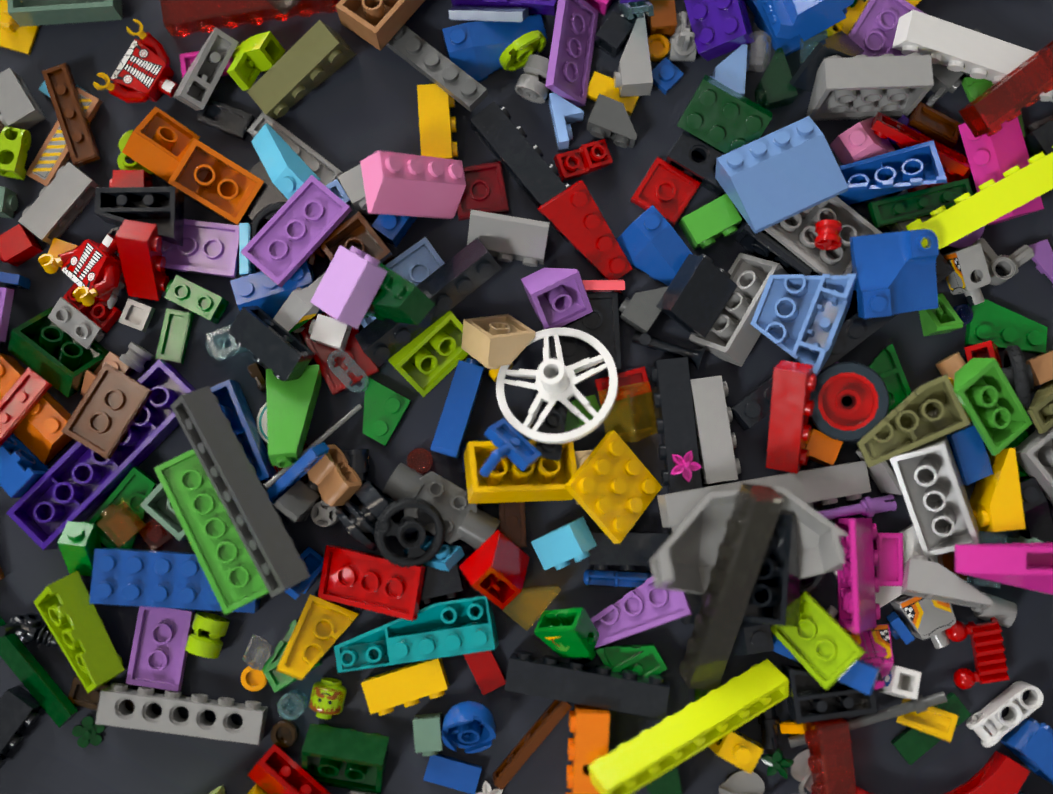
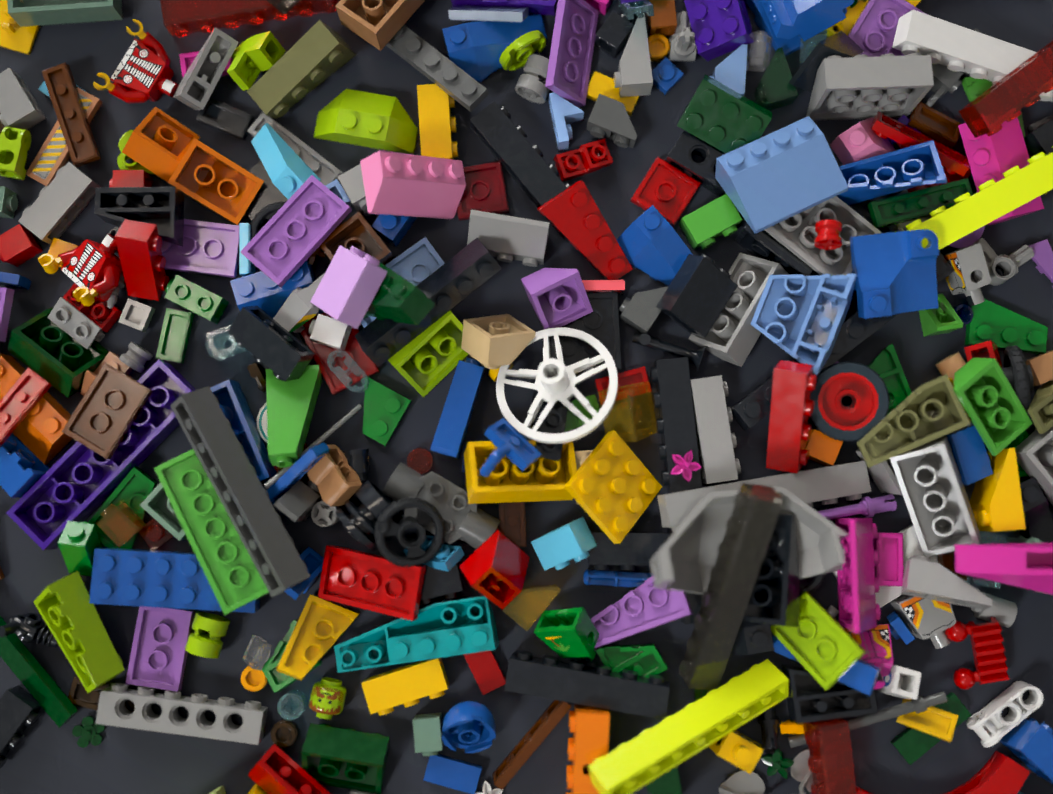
none -> lime wedge [314,89,418,155]

